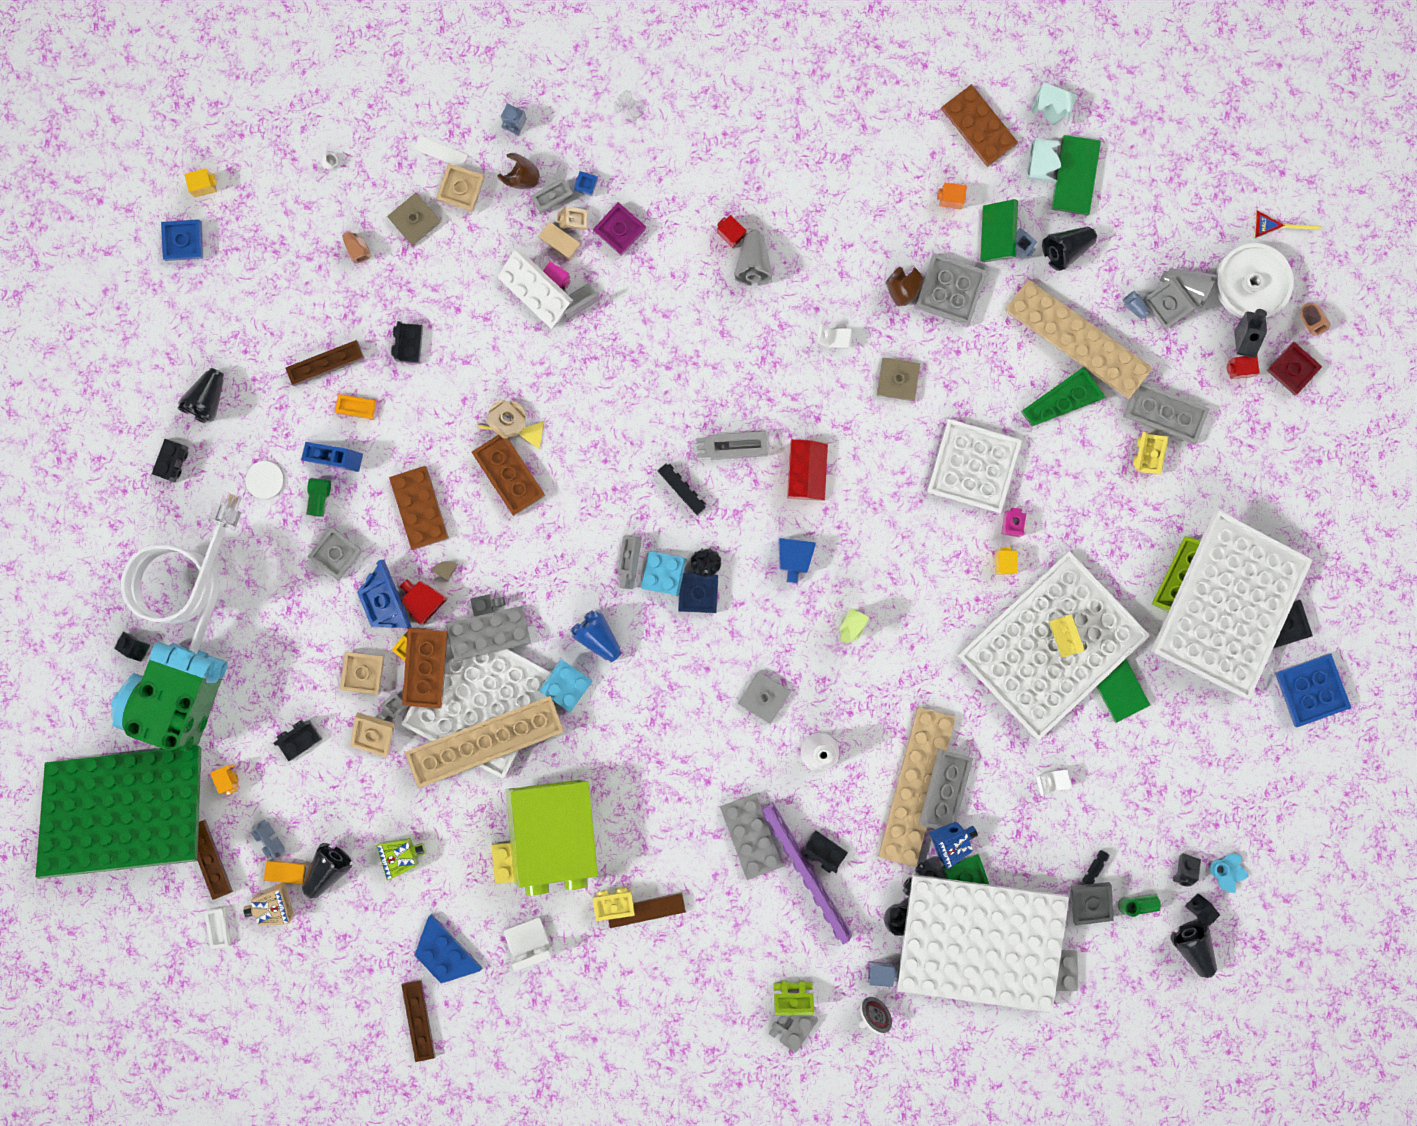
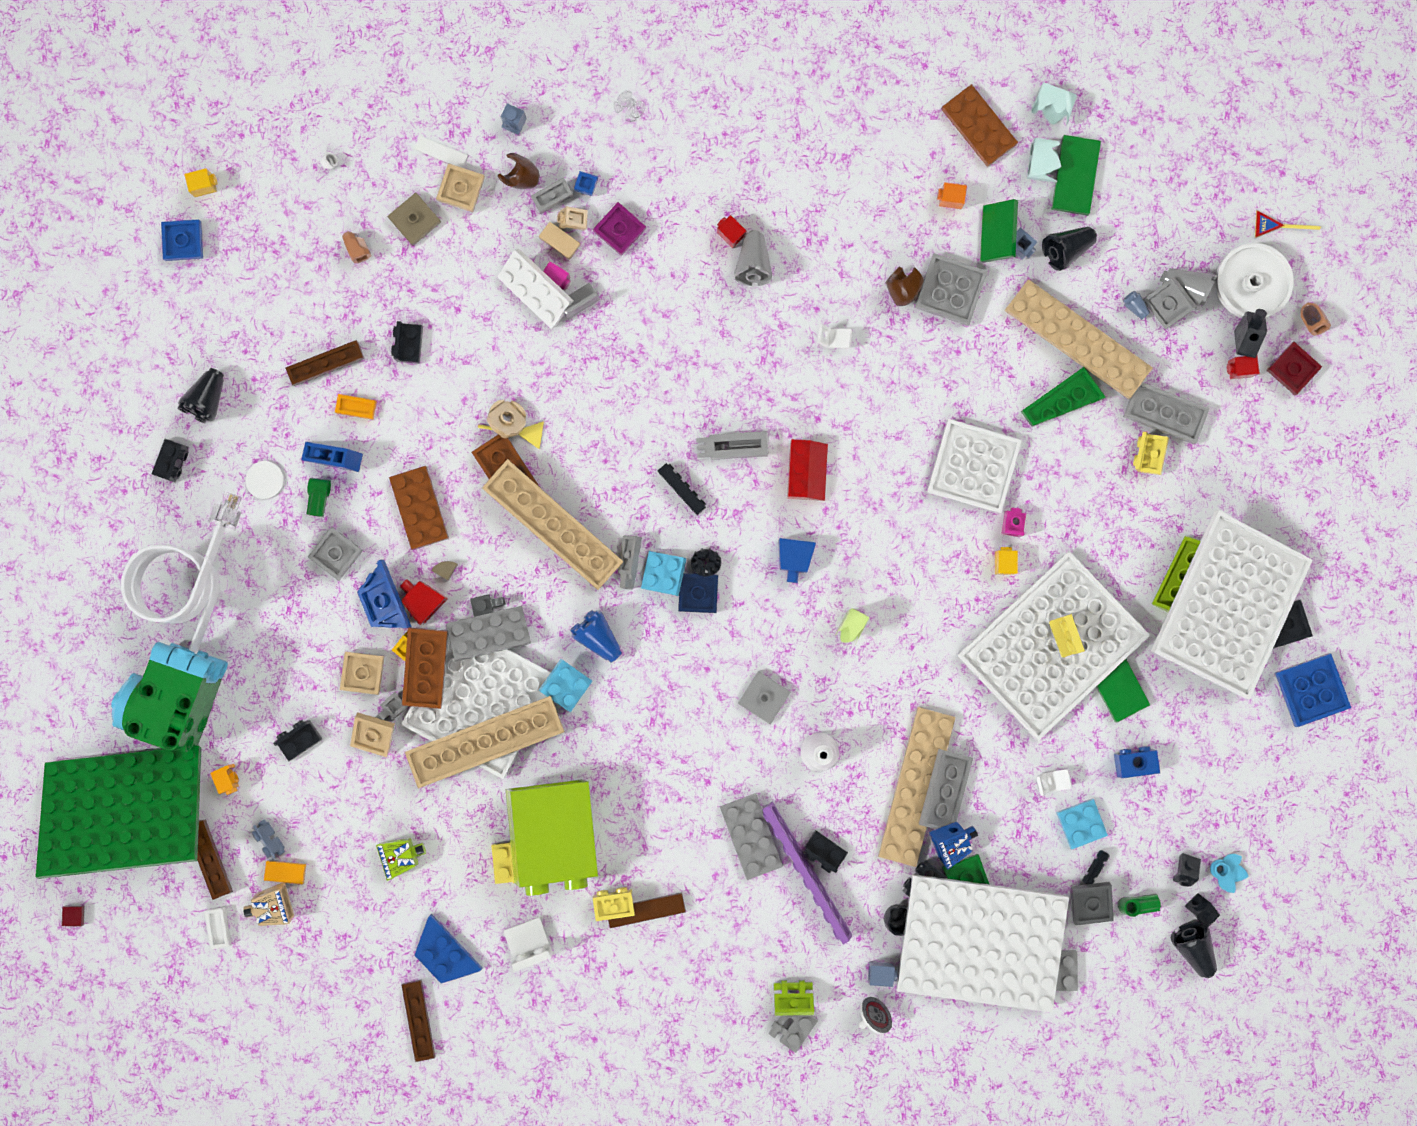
black bracket [114,631,150,662] -> none
black cone [302,843,352,899] -> none
dark tan plate [877,358,920,401] -> none
none -> dark red tile [62,905,85,927]
none -> tan plate [482,459,623,590]
none -> medium azure plate [1056,799,1108,849]
none -> blue brick [1114,746,1160,778]

